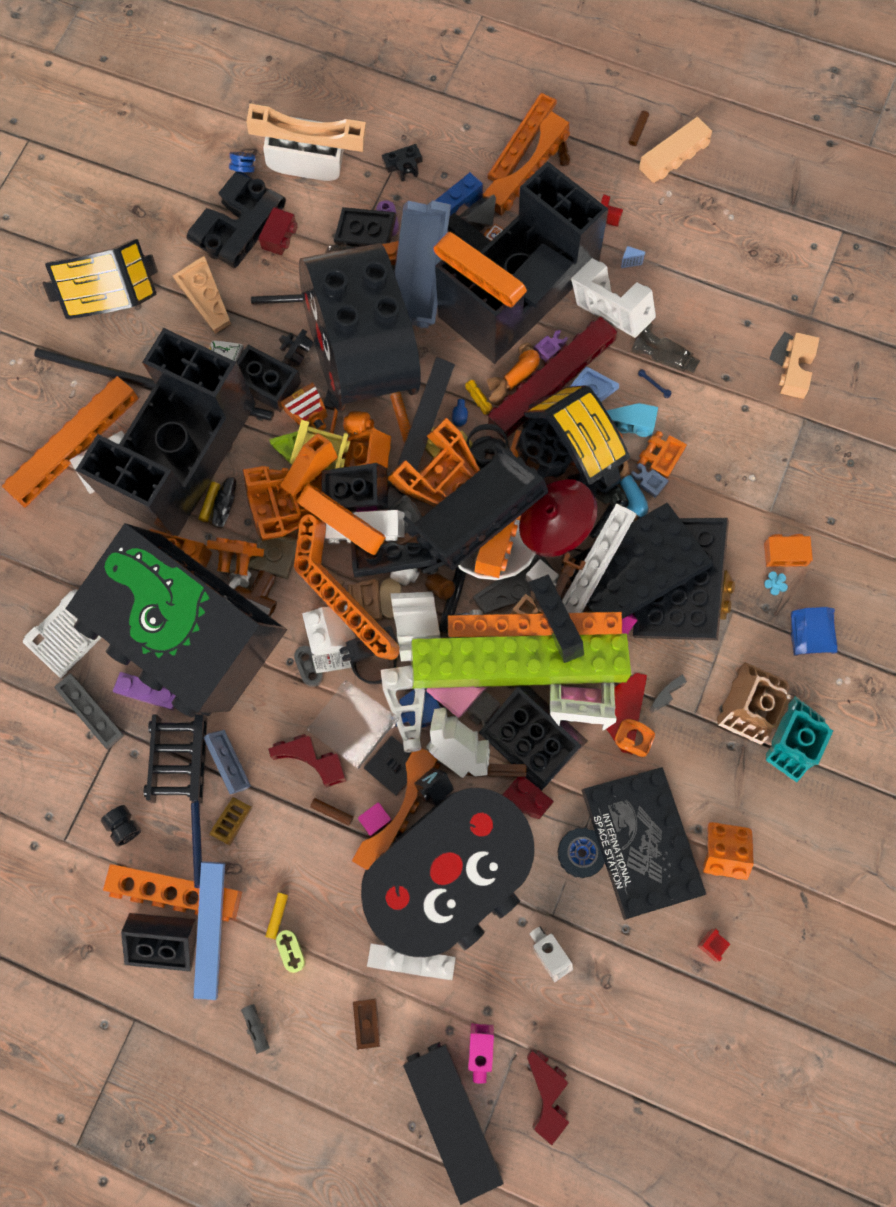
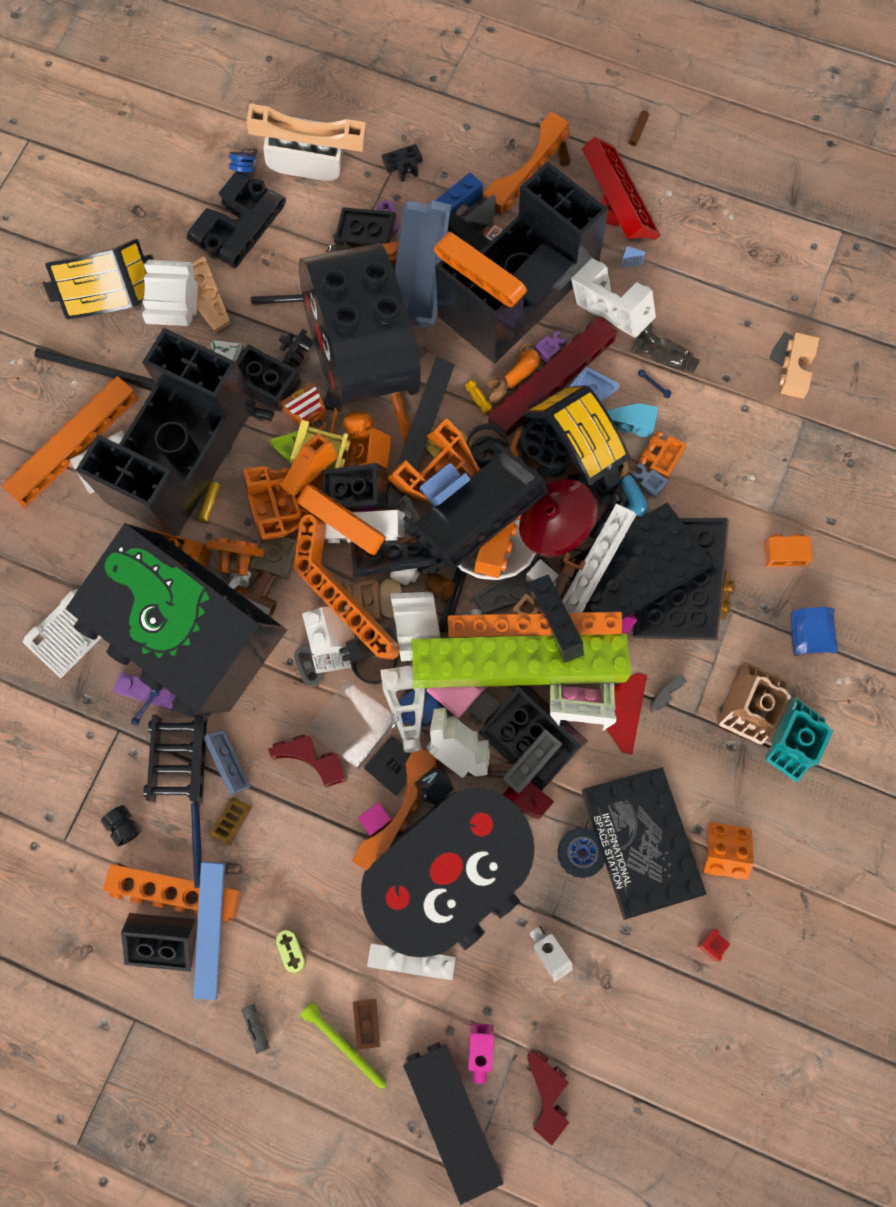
dark grey plate [54,673,125,749] -> none
black hinge [210,477,237,529] -> none
dark red brick [258,207,298,255] -> none
yellow piece [265,893,288,940] -> none
reddish brown piece [310,798,354,826] -> none
blue cylinder [452,399,468,427] -> none
orange tile [488,93,557,181] -> none
orange piece [615,719,655,757] -> none
light nougat brick [639,117,712,183] -> none
medium azure plant [764,572,788,595] -> none
none -> dark blue hinge [131,689,160,725]
none -> white slope [142,260,198,326]
none -> lime piece [300,1001,386,1089]
none -> medium blue panel [420,463,470,507]
none -> dark grey plate [503,729,562,794]
none -> red arch [581,136,661,240]

